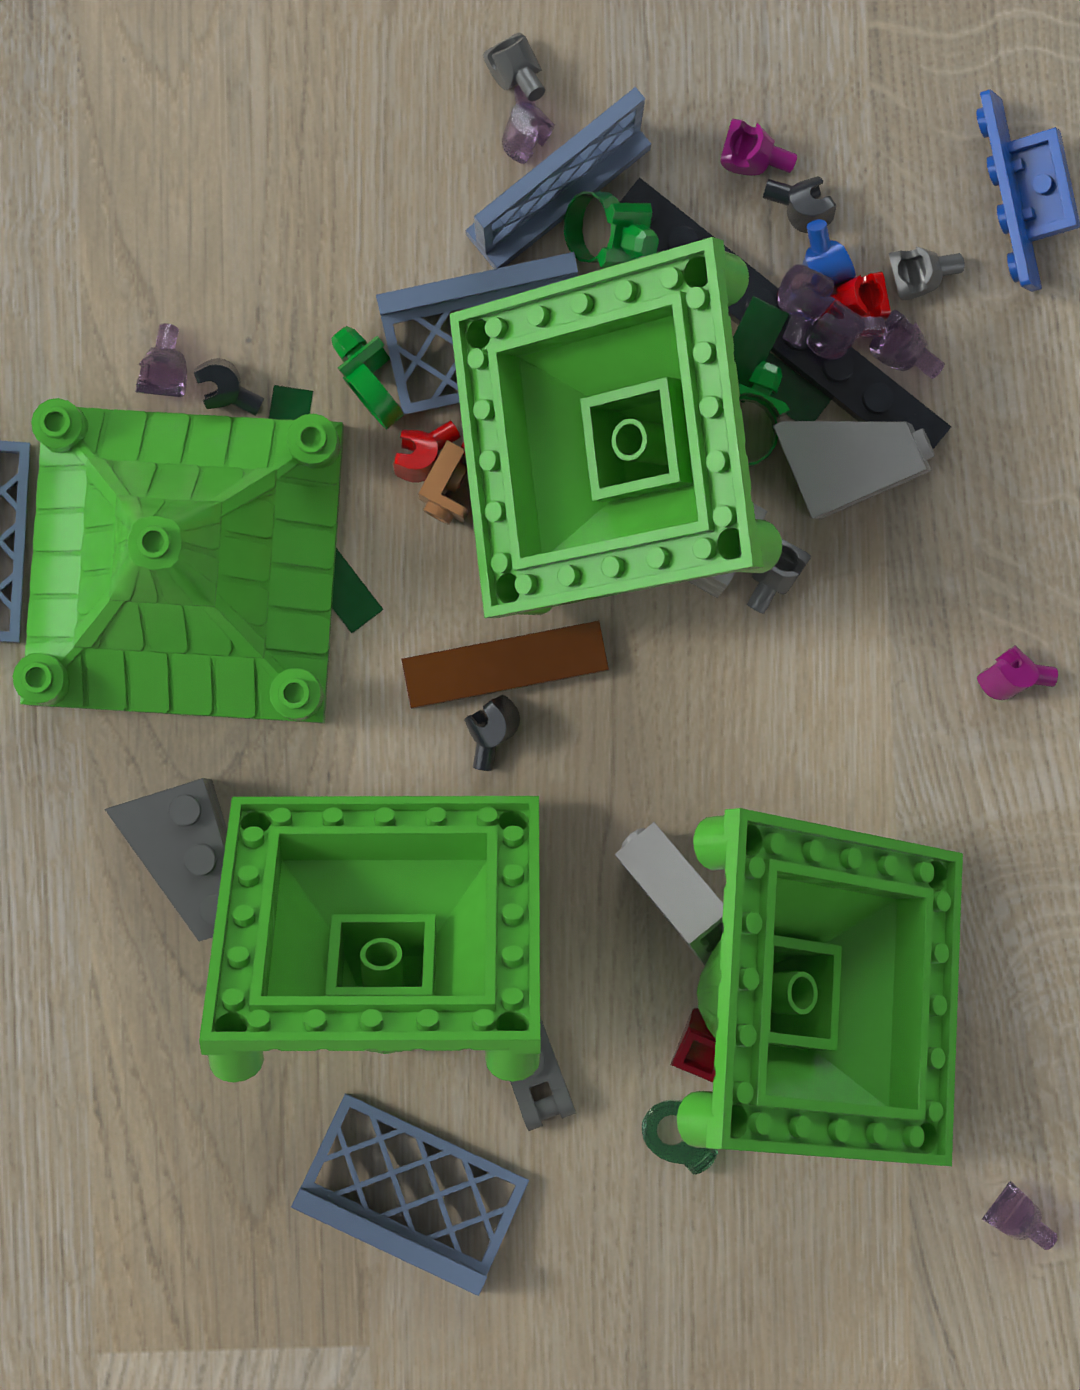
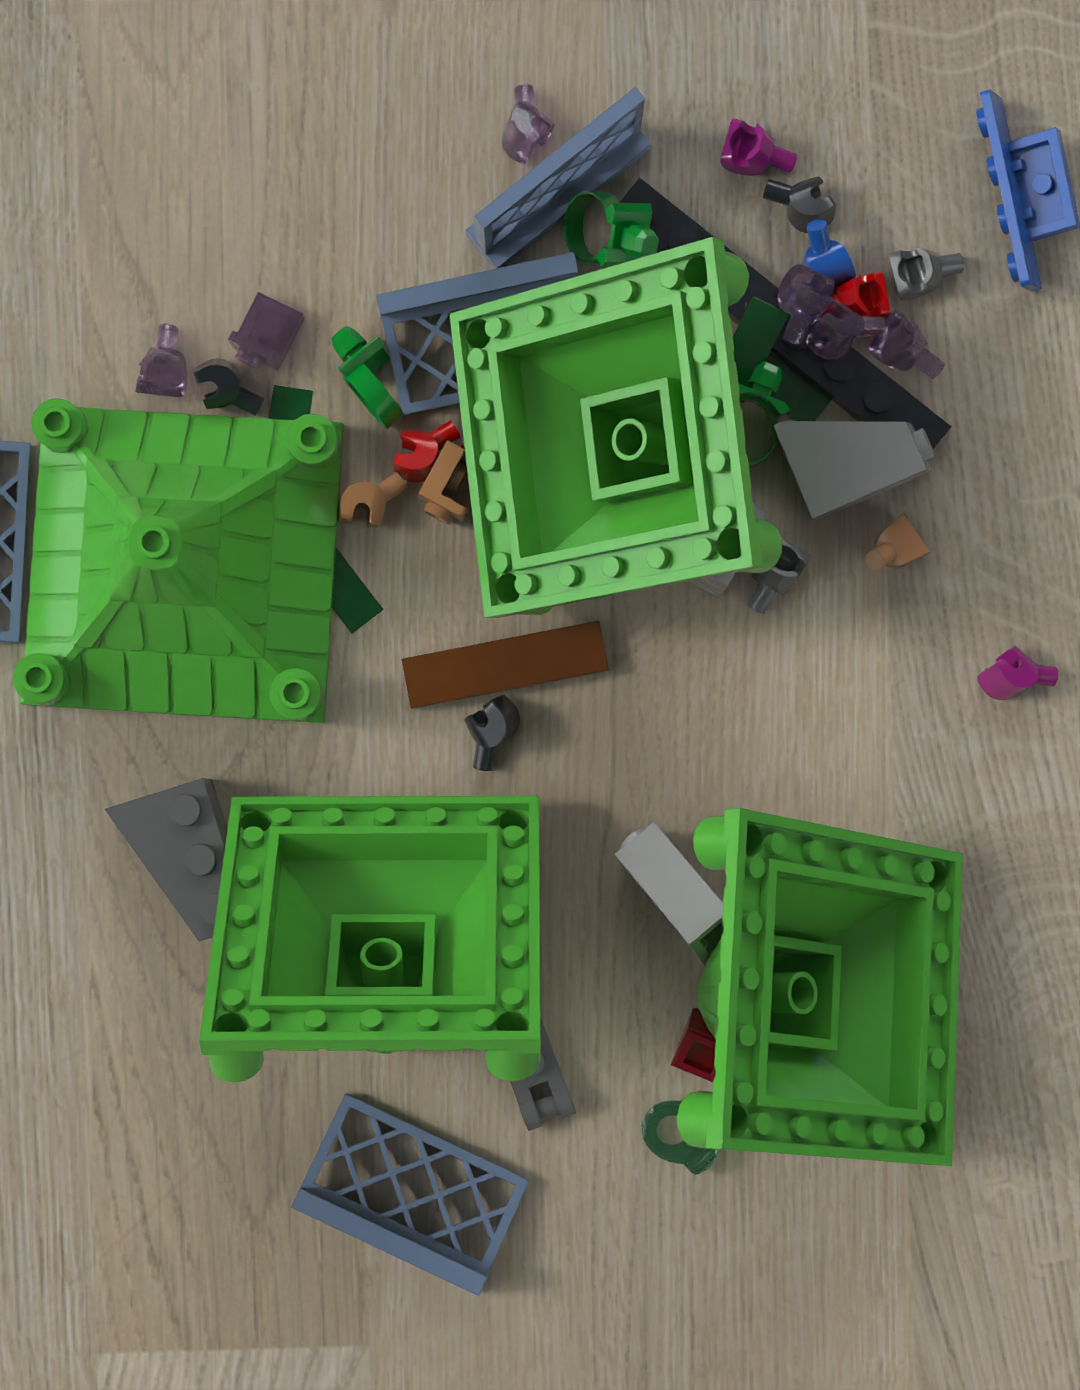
dark grey piece [483,33,545,102] -> none
clear purple piece [982,1181,1058,1250] -> none
none -> clear purple bracket [228,292,305,371]
none -> medium nougat piece [339,472,408,528]
none -> medium nougat piece [865,513,930,570]

